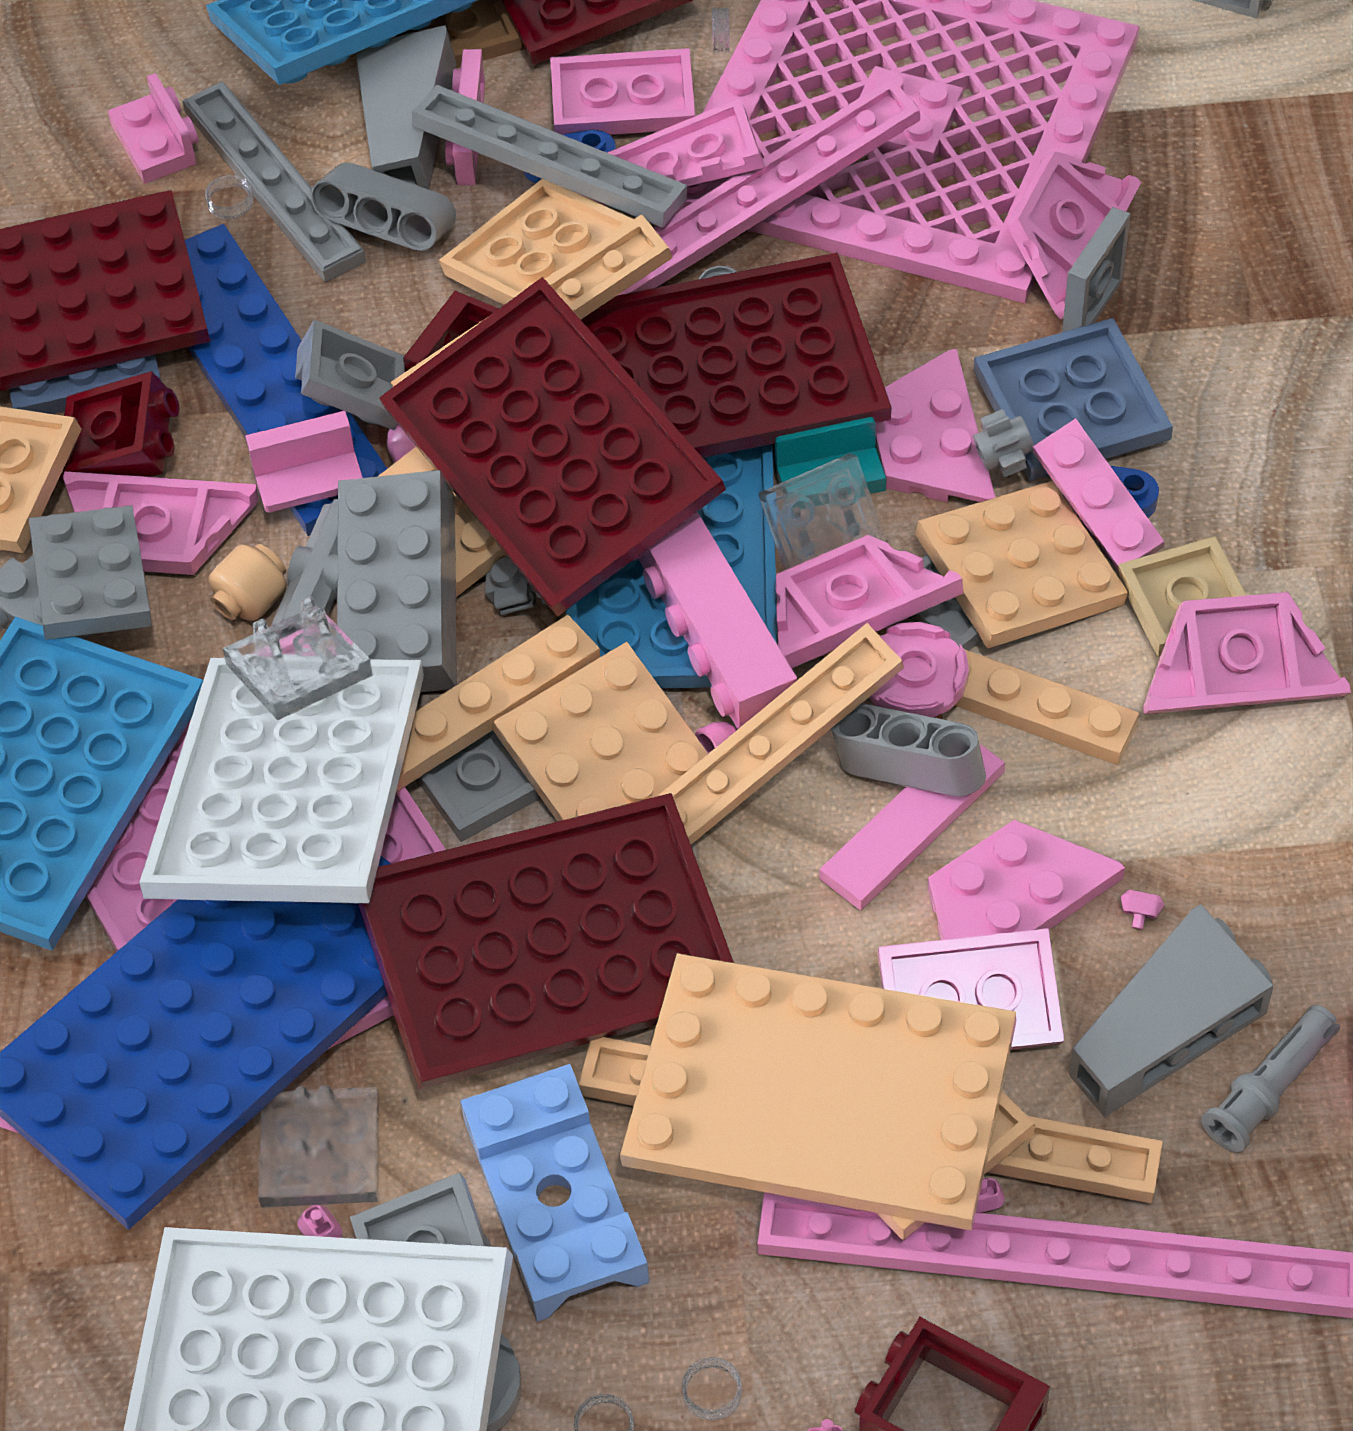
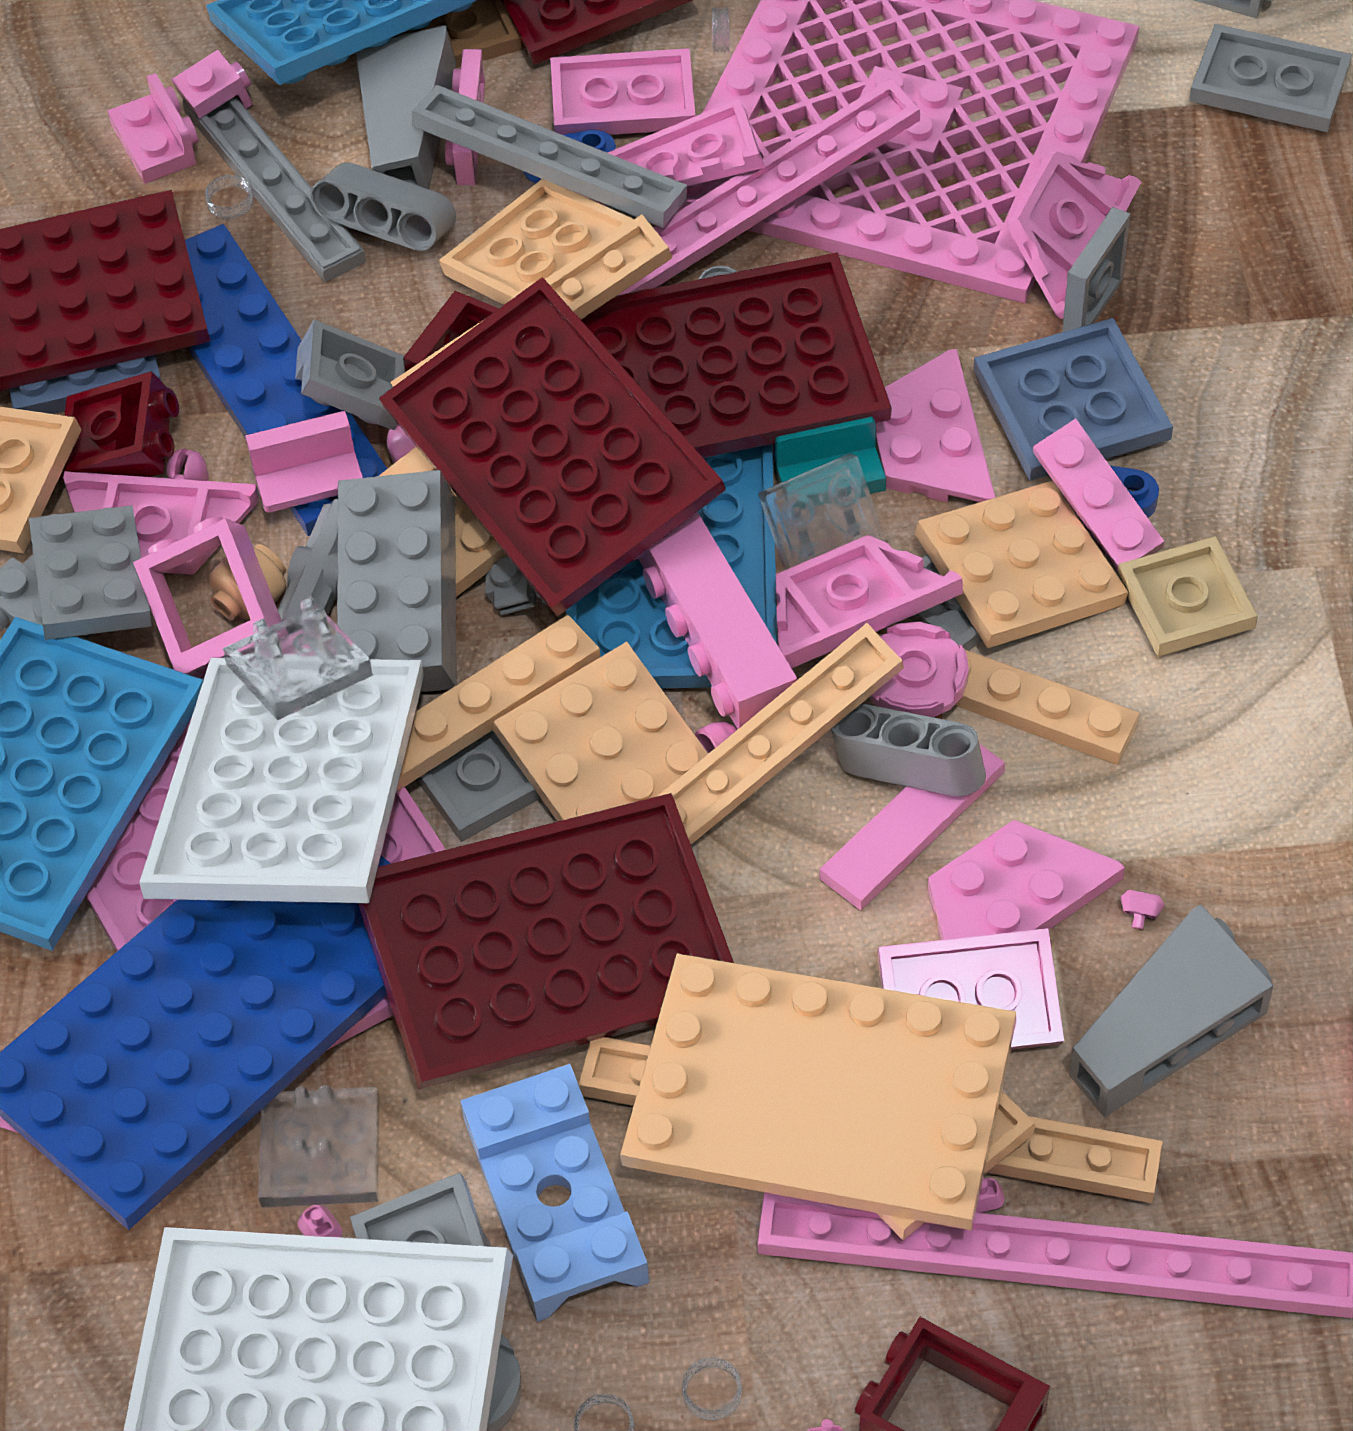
light grey gear [972,409,1034,477] -> none
bright pink wing [1143,592,1351,714] -> none
light grey pin [1201,1005,1340,1153] -> none
none -> bright pink window [133,517,289,680]
none -> bright pink hinge [166,449,209,481]
none -> bright pink bracket [171,50,253,119]
none -> light grey plate [1189,24,1352,133]

